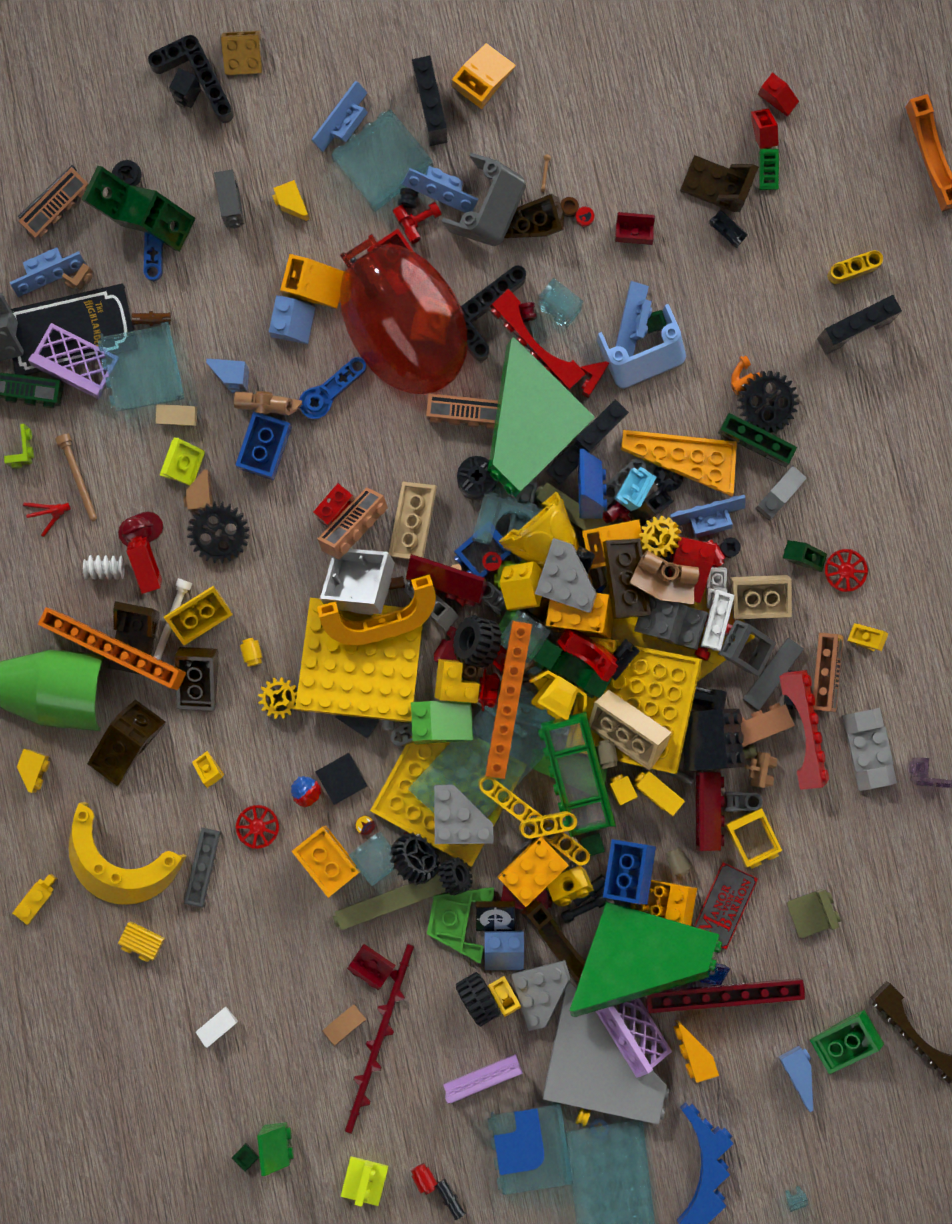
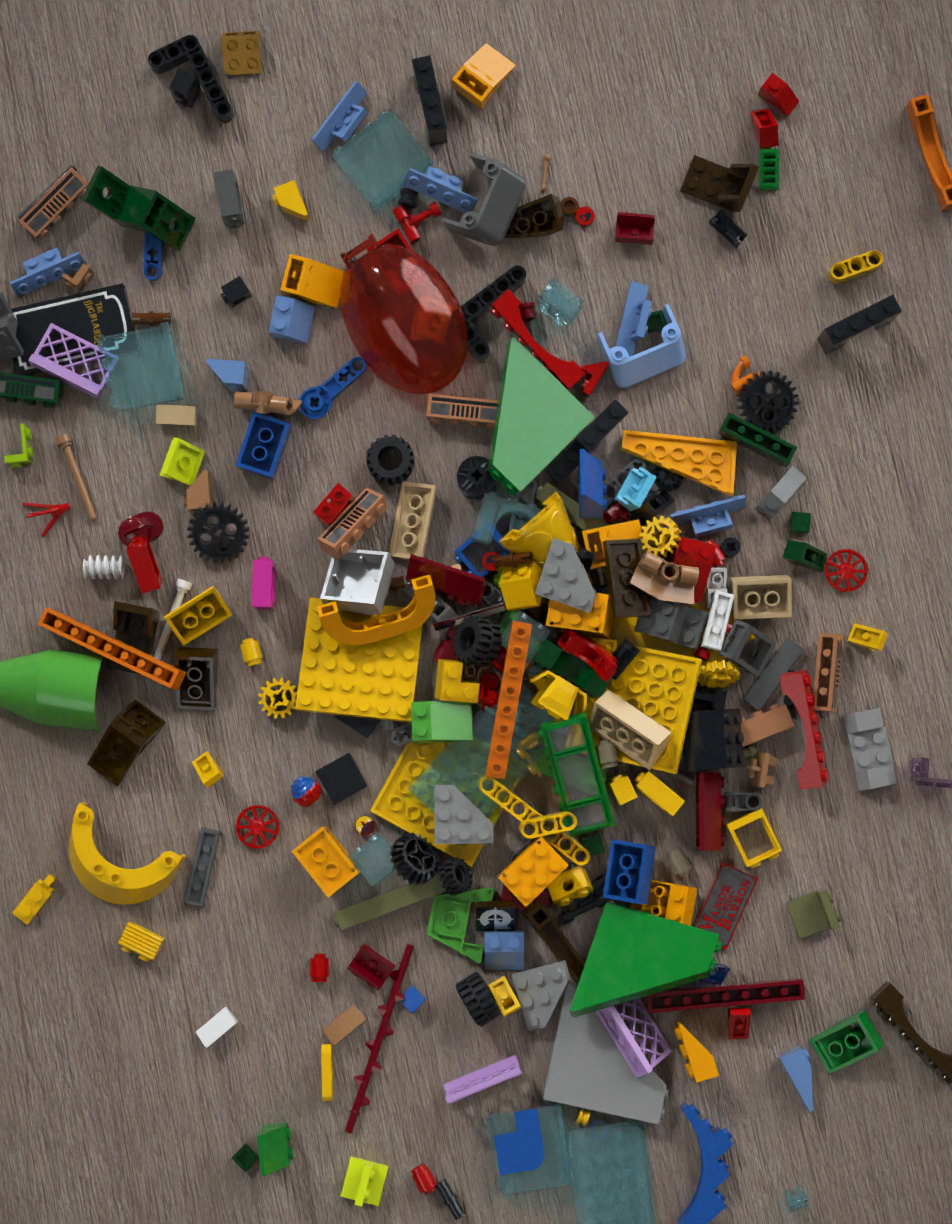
yellow slope [17,749,50,793] -> none
black gear [112,160,142,186] -> none
none -> black brick [220,276,252,308]
none -> dark pink window [251,557,276,610]
none -> red brick [309,953,329,982]
none -> yellow beam [321,1044,333,1102]
none -> black tyre [366,435,415,485]
none -> blue slope [401,985,426,1014]
none -> sticker [433,603,505,631]
none -> reddish brown pin [493,552,534,568]
none -> clear yellow bracket [515,731,543,777]
none -> yellow gear [698,660,740,689]
none -> red slope [727,1008,751,1039]
none -> dark green tile [790,512,811,533]

